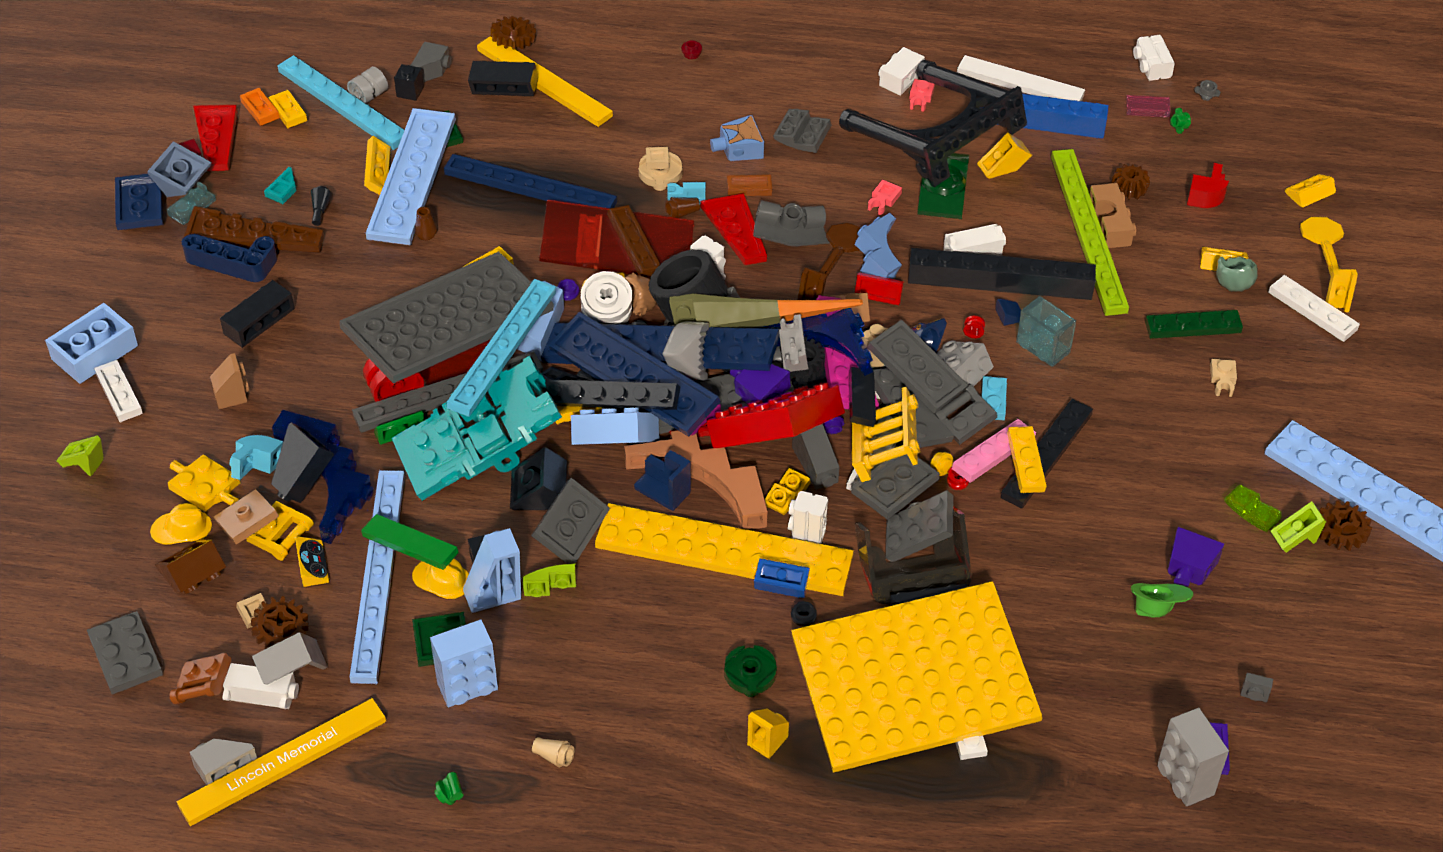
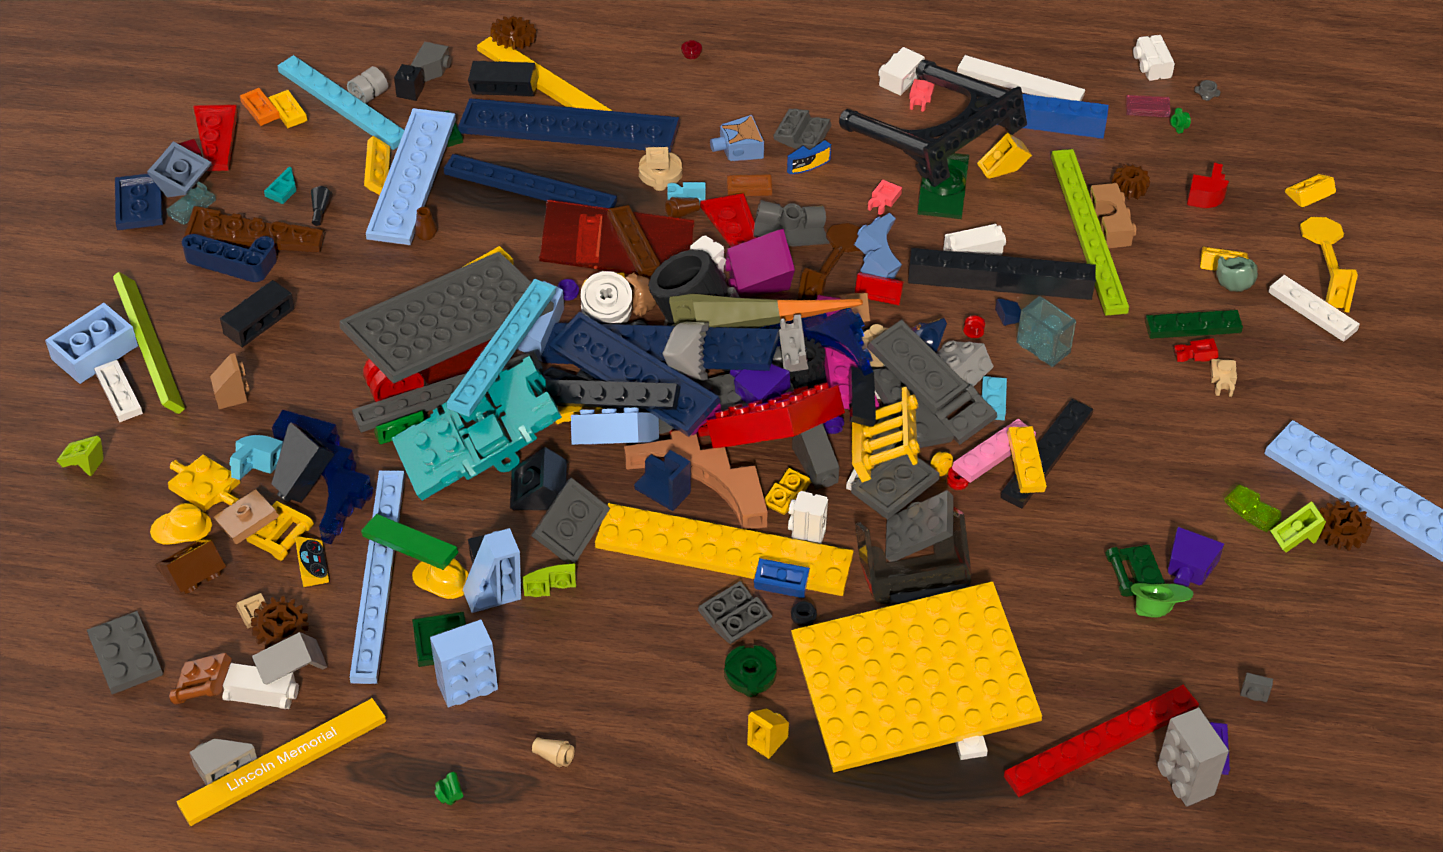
none -> lime tile [113,272,185,414]
none -> dark blue plate [458,98,680,153]
none -> dark grey slope [698,581,773,644]
none -> magenta slope [724,229,795,298]
none -> slope [787,140,831,174]
none -> red plate [1004,684,1199,797]
none -> dark green plate [1105,544,1165,597]
none -> red plate [1174,338,1218,362]

